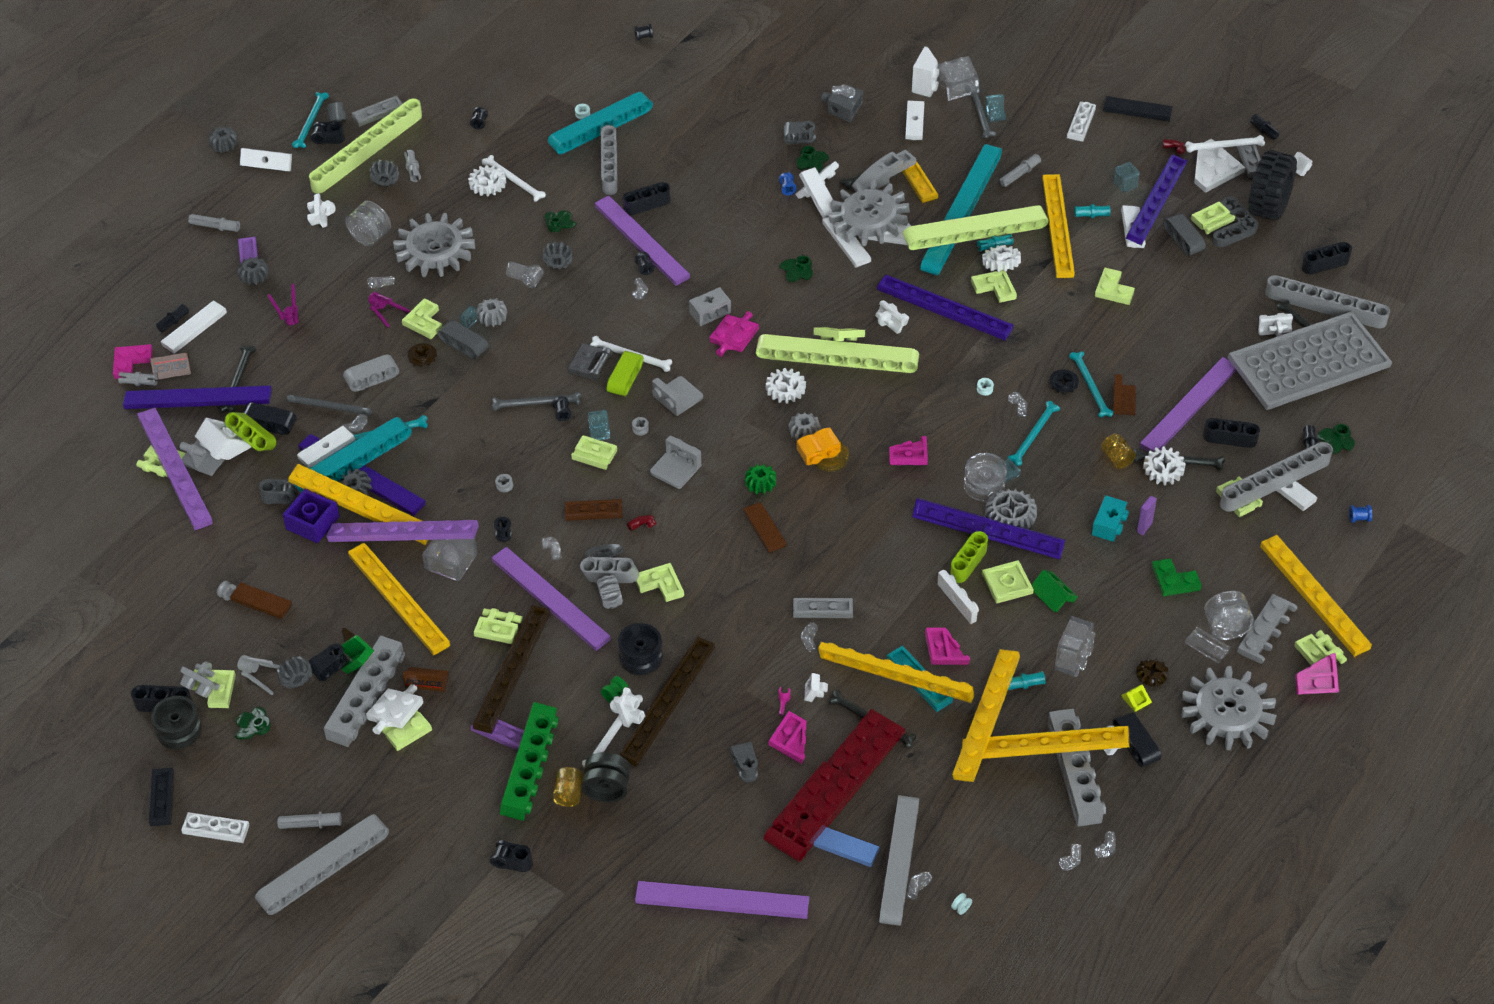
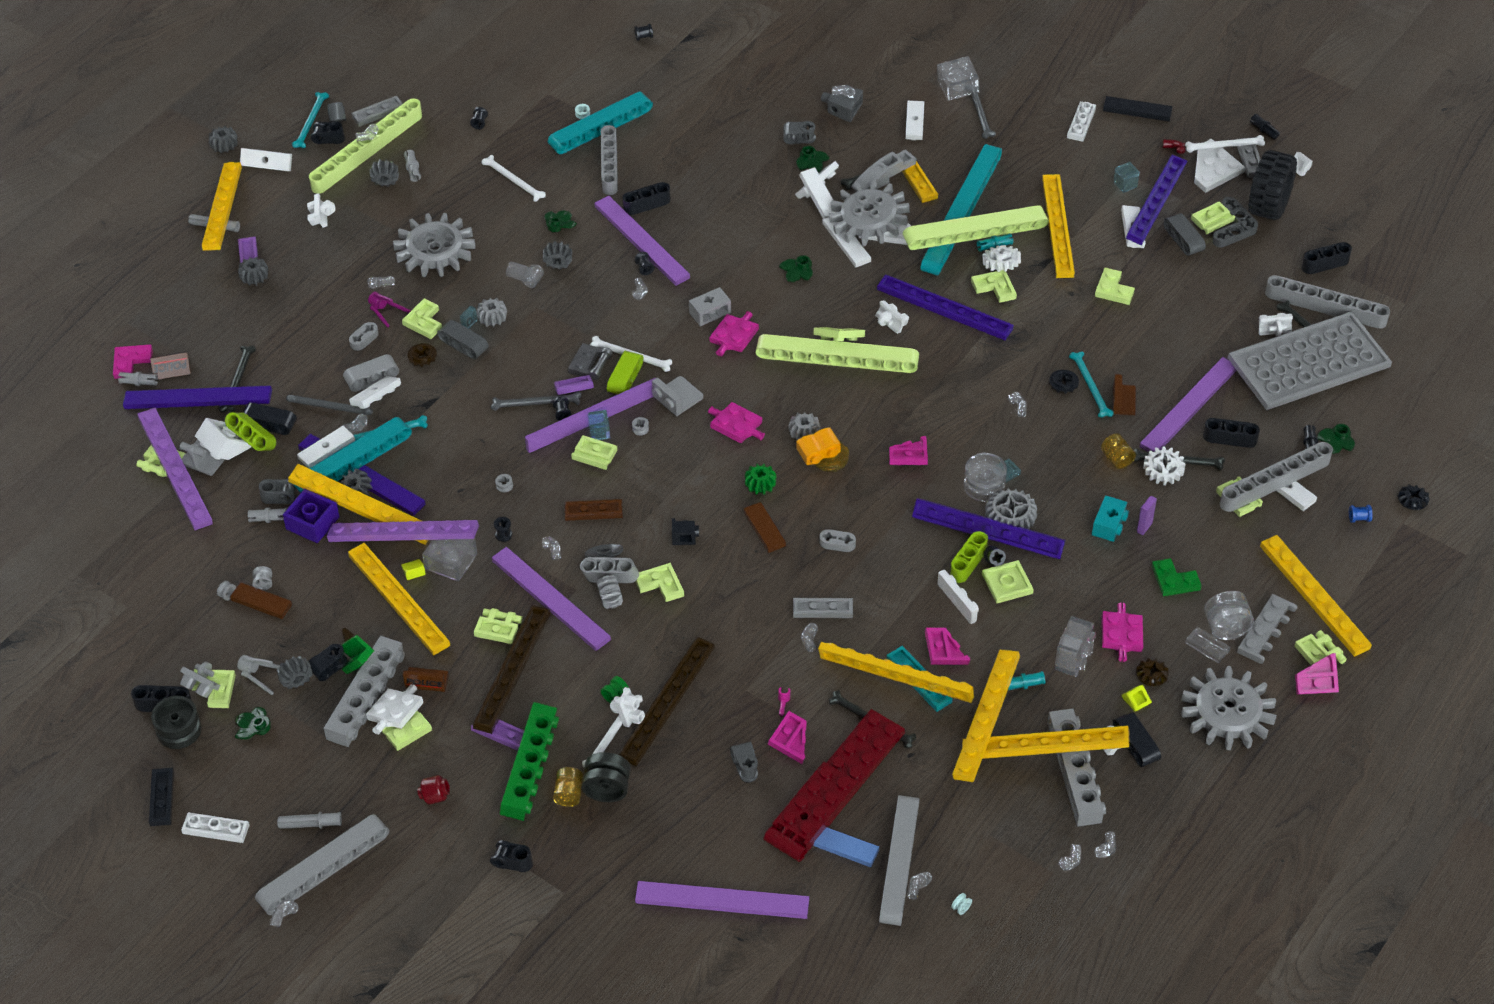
black axle [156,304,189,332] -> none
white tile [161,300,227,354] -> none
magenta plant [267,284,299,325] -> none
clear wheel [345,201,391,246] -> none
white gear [468,165,506,197] -> none
black wheel [618,623,663,675] -> none
dark red arm [627,515,657,531] -> none
light grey bracket [650,435,702,489] -> none
white gear [766,368,806,404] -> none
blue bush [779,173,797,195] -> none
white tile [804,673,828,702] -> none
white slope [912,46,939,97] -> none
light aqua bush [976,378,994,396] -> none
clear light blue panel [985,94,1006,122] -> none
light grey axle [999,154,1041,187] -> none
teal piece [1007,401,1060,466] -> none
green panel [1032,570,1078,612] -> none
teal pin [1074,204,1111,218] -> none
none -> yellow plate [202,162,242,251]
none -> light grey pin [248,507,287,523]
none -> light grey wheel [252,566,272,590]
none -> clear arm [270,901,298,928]
none -> light grey beam [349,322,379,351]
none -> white tile [349,376,401,409]
none -> clear arm [356,124,379,141]
none -> neon yellow slope [401,559,426,580]
none -> dark red head [417,775,450,805]
none -> medium lavender tile [525,378,656,453]
none -> medium lavender tile [554,375,594,395]
none -> black brick [672,518,699,545]
none -> dark pink plate [708,402,765,443]
none -> light grey beam [819,530,856,552]
none -> black bush [983,546,1006,566]
none -> dark pink plate [1102,602,1143,662]
none -> black gear [1398,484,1430,510]

